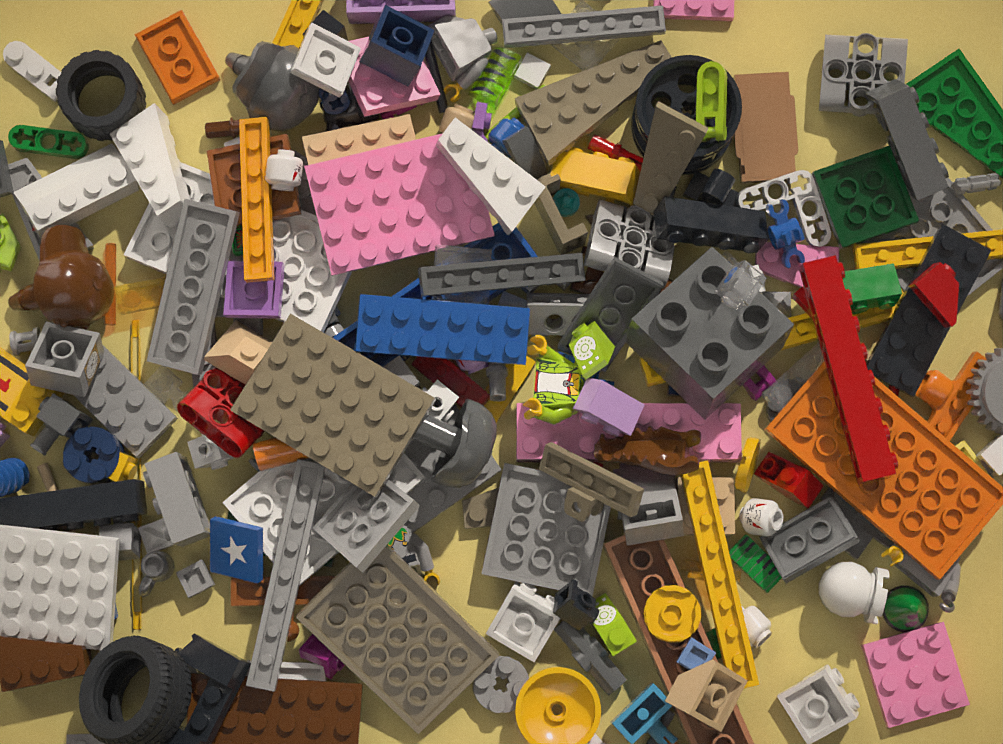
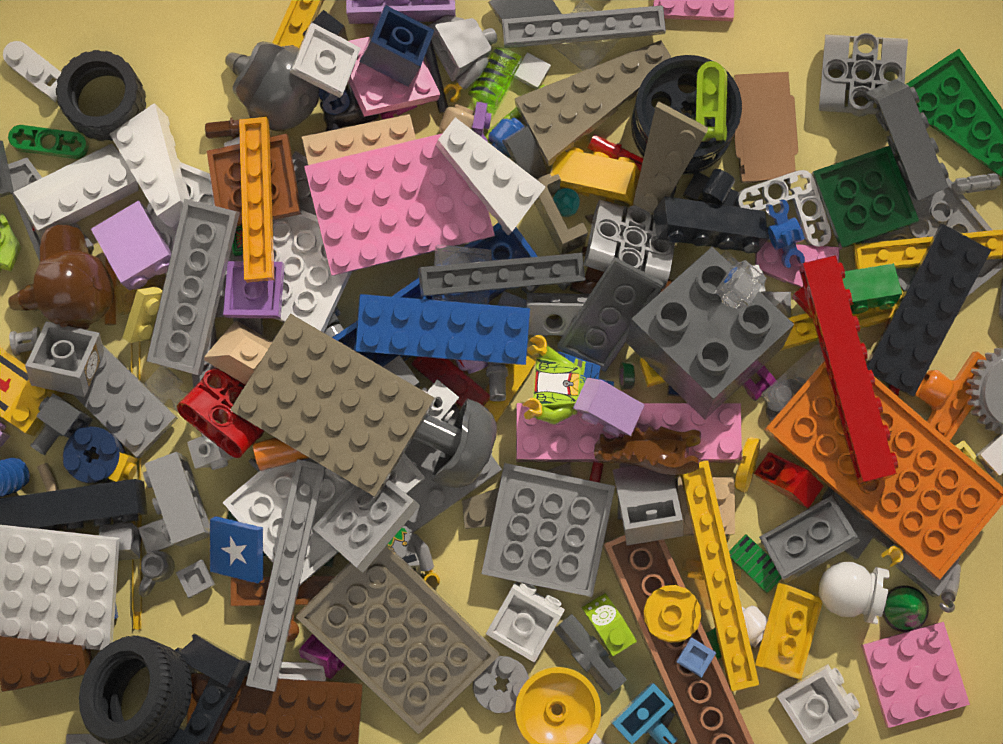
orange tile [134,10,221,105] -> none
white head [265,149,303,191] -> none
dark tan plate [539,442,644,522] -> none
black brick [553,579,599,630] -> none
lime slope [569,321,615,380] -> none
tan slope [665,660,748,732] -> none
white head [739,498,783,536] -> none
red slope [908,262,959,328] -> none
none -> lavender brick [91,201,172,291]
none -> light yellow plate [122,287,163,343]
none -> dark green tile [619,362,635,390]
none -> yellow tile [755,583,822,680]

